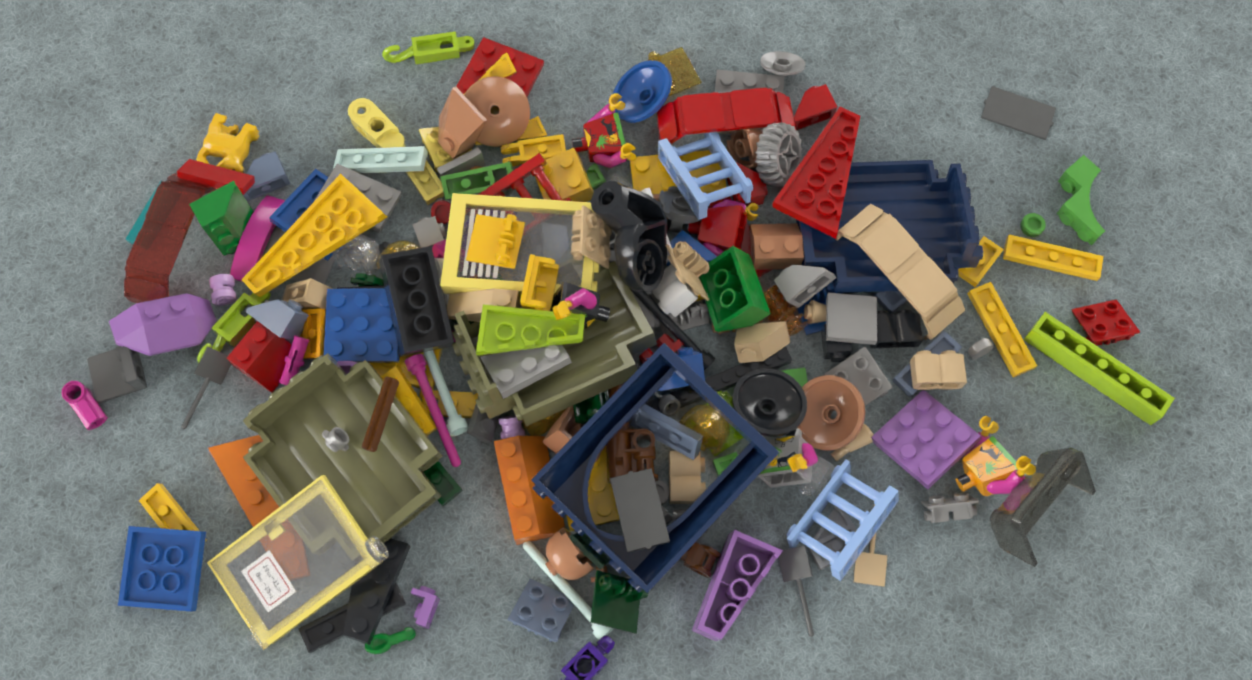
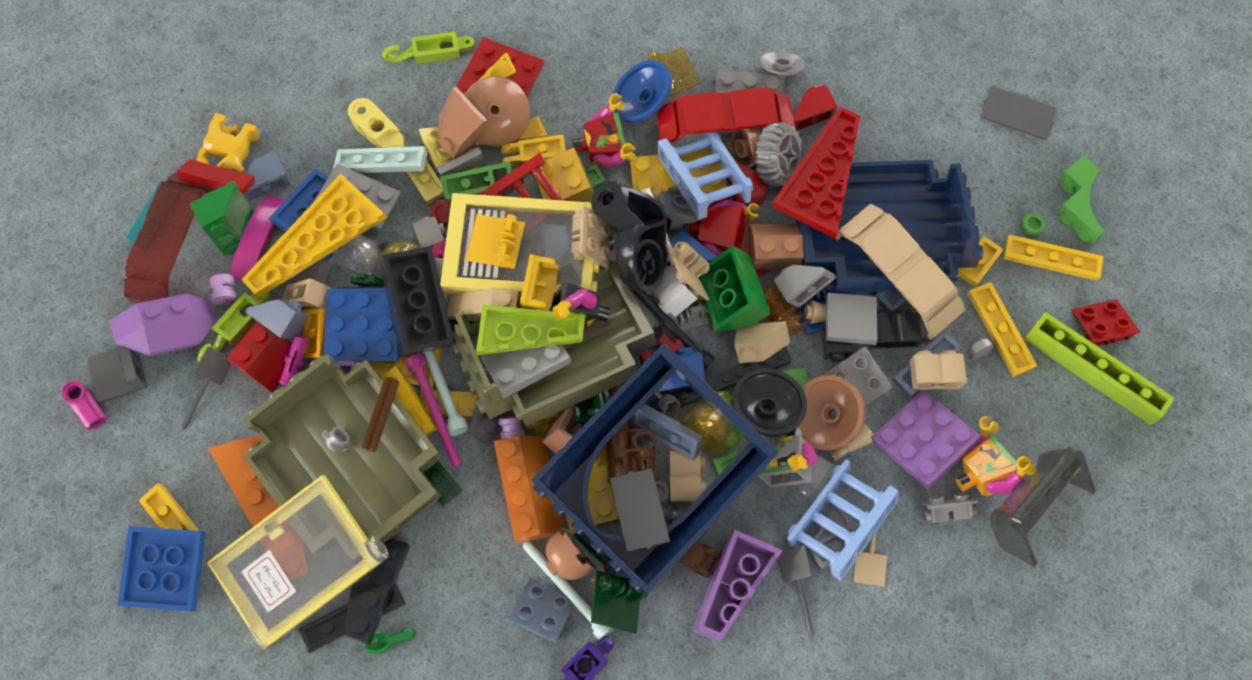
medium lavender bracket [411,586,440,629] -> none

